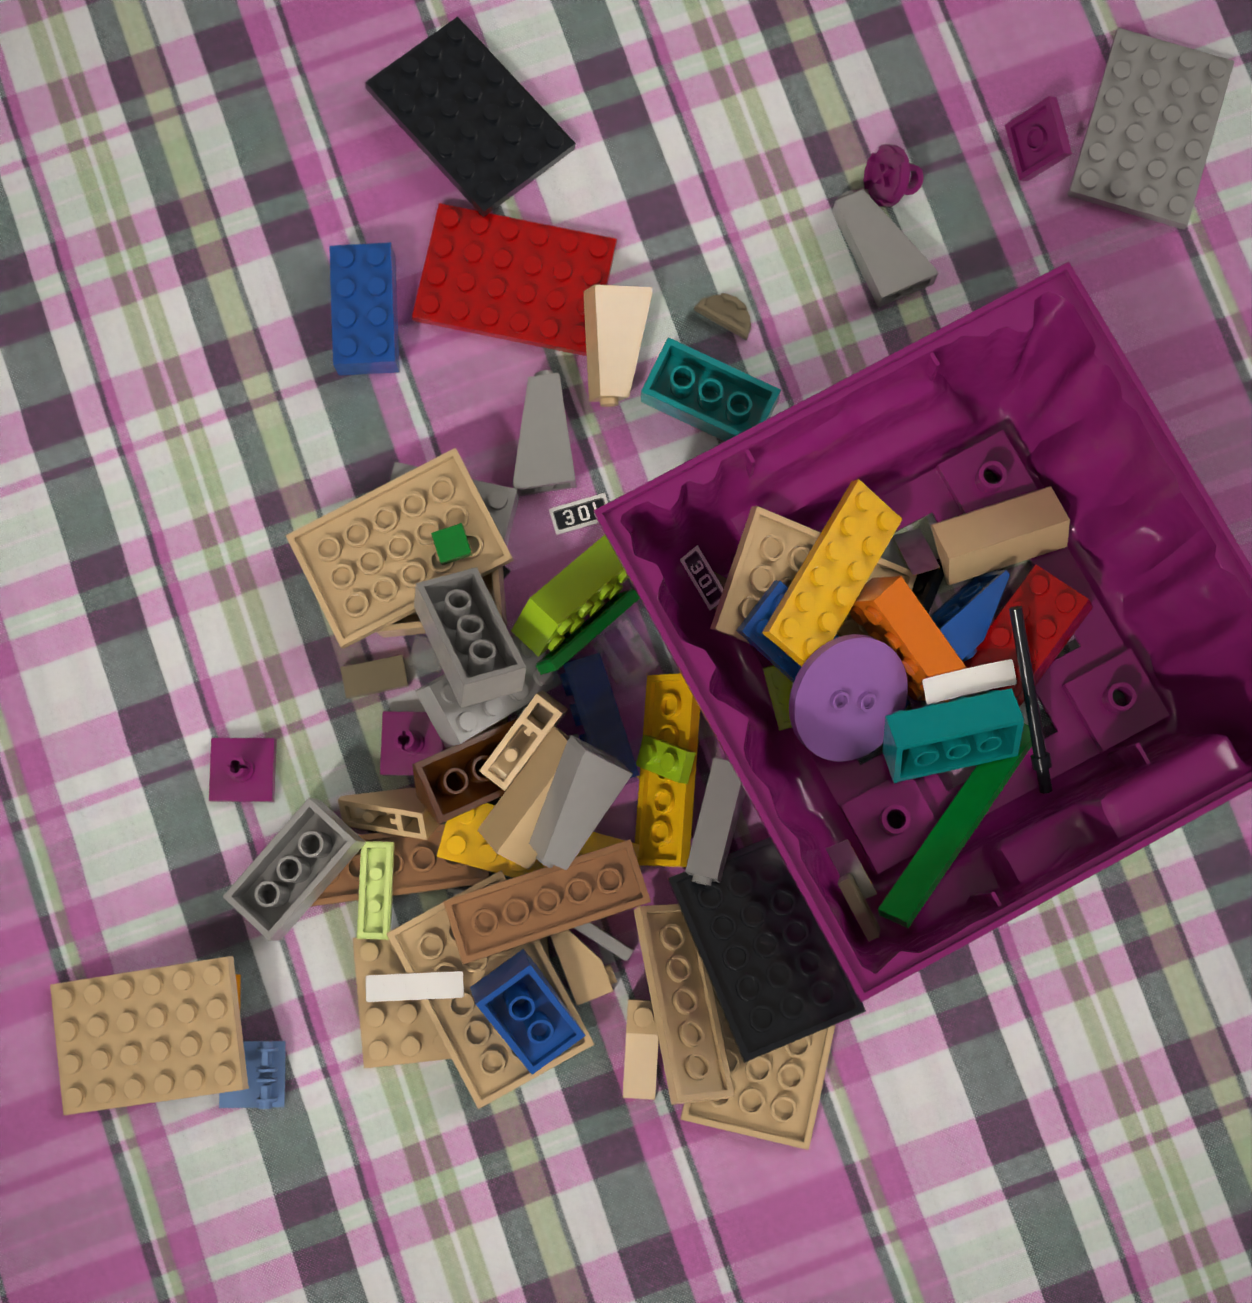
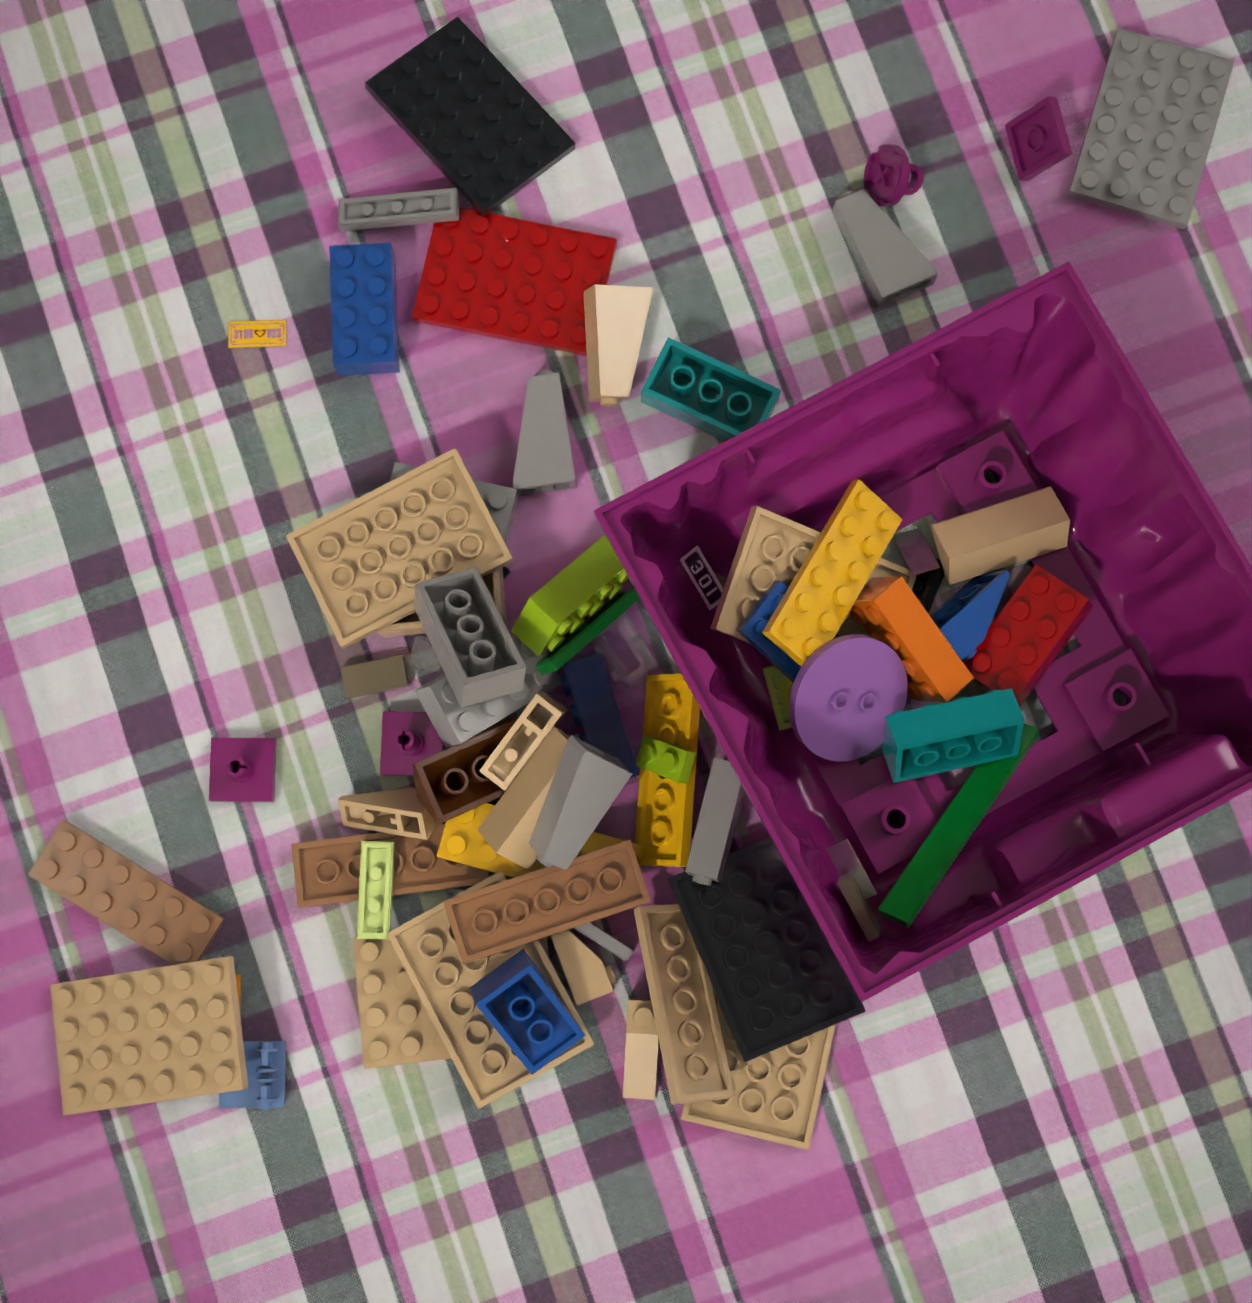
light grey brick [223,798,366,941] -> none
white sticker [365,971,464,1002] -> none
green tile [431,523,473,565] -> none
sticker [549,493,608,535] -> none
dark tan tile [694,293,751,341] -> none
white sticker [922,659,1017,705] -> none
black bar [1009,606,1053,794] -> none
none -> medium nougat plate [28,820,226,965]
none -> yellow sticker [228,320,286,348]
none -> light grey tile [338,187,459,231]

